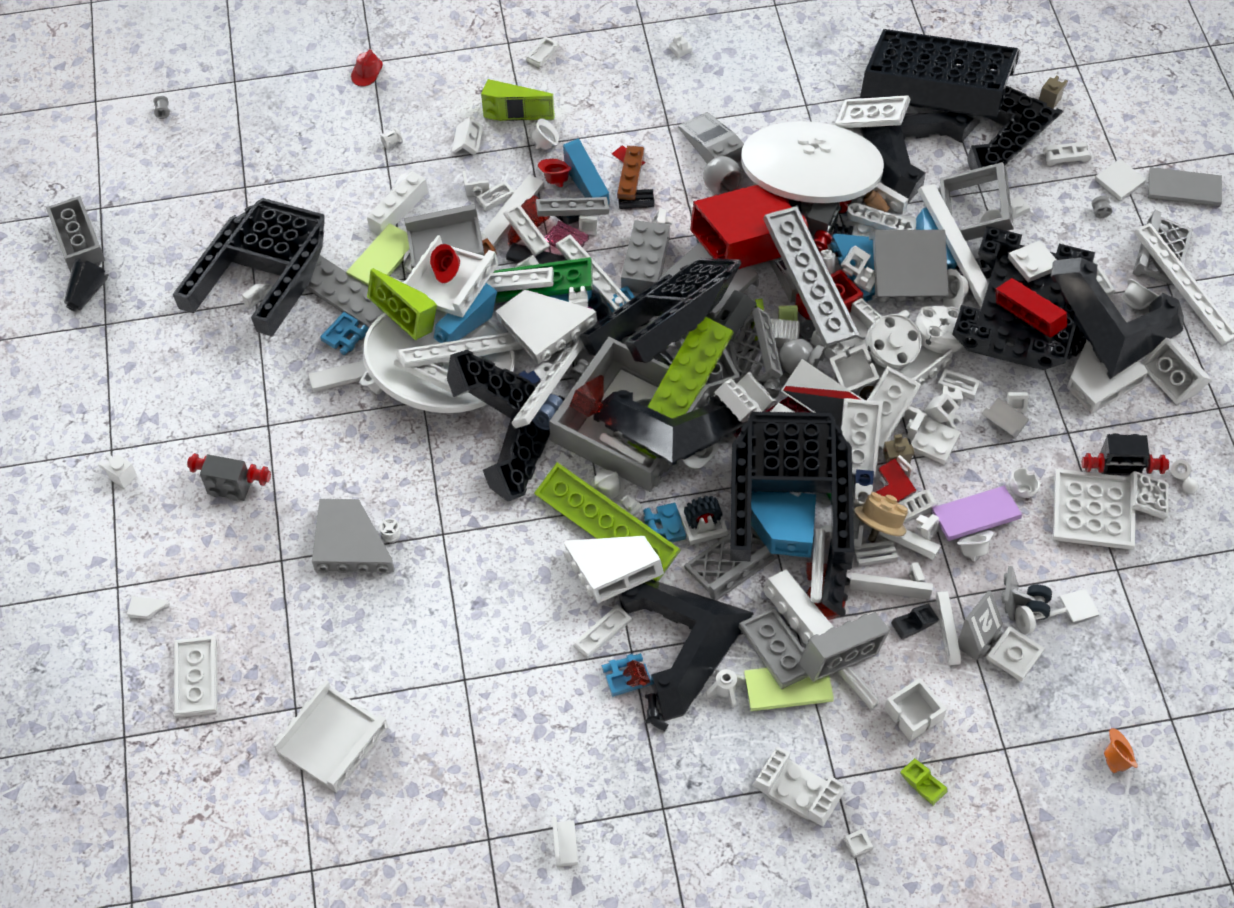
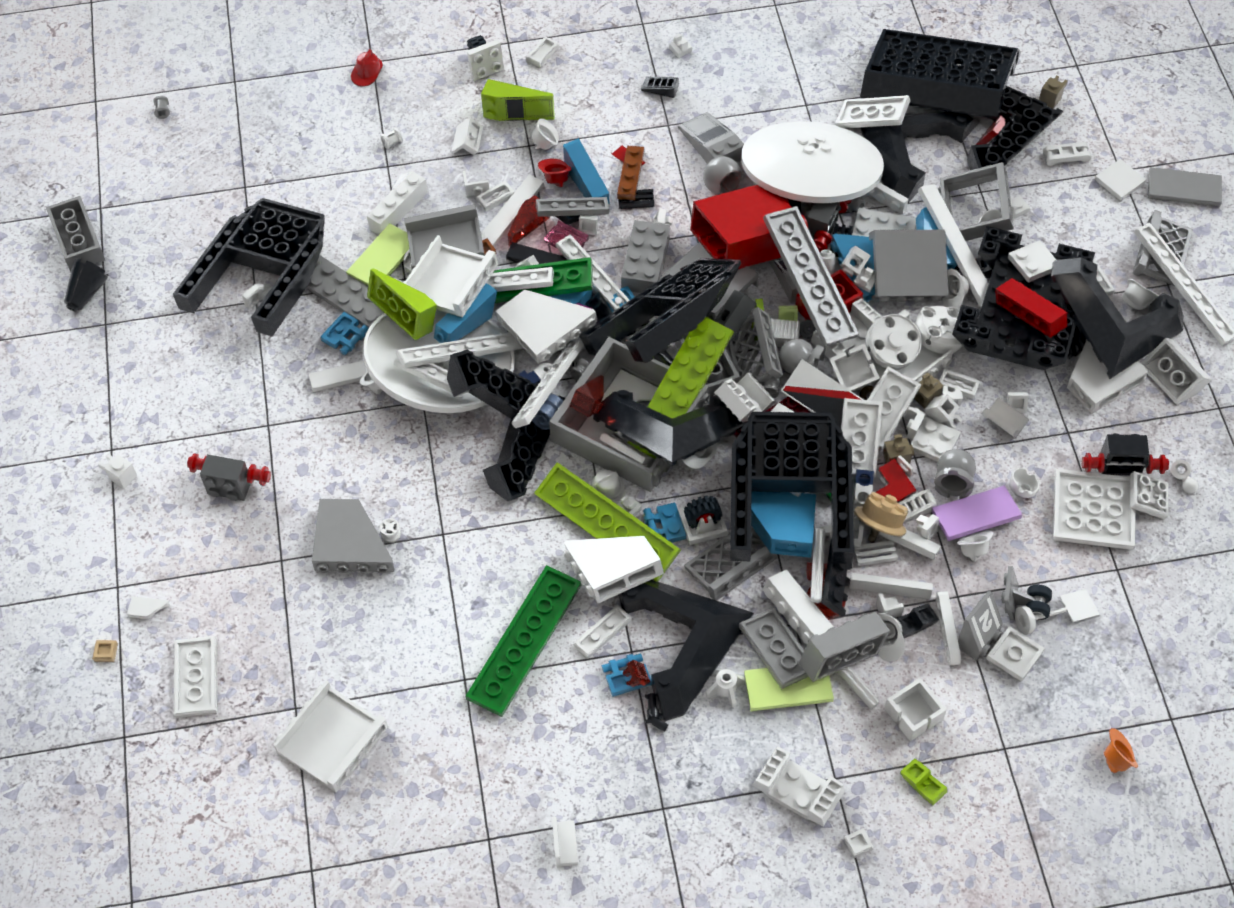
red piece [430,244,460,283] -> none
white tile [503,203,550,257] -> none
white tile [569,286,588,307] -> none
white beam [847,203,915,230] -> none
medium nougat cone [863,190,890,212] -> none
white tile [909,562,925,582] -> none
light grey wheel [1091,196,1112,218] -> none
none -> tan tile [92,640,118,662]
none -> green plate [465,565,582,717]
none -> white plate [467,35,504,81]
none -> black slope [641,76,679,98]
none -> white panel [876,593,904,618]
none -> white piece [878,613,905,662]
none -> dark tan brick [914,372,943,409]
none -> light grey tile [934,448,976,499]
none -> red tile [976,116,1006,145]

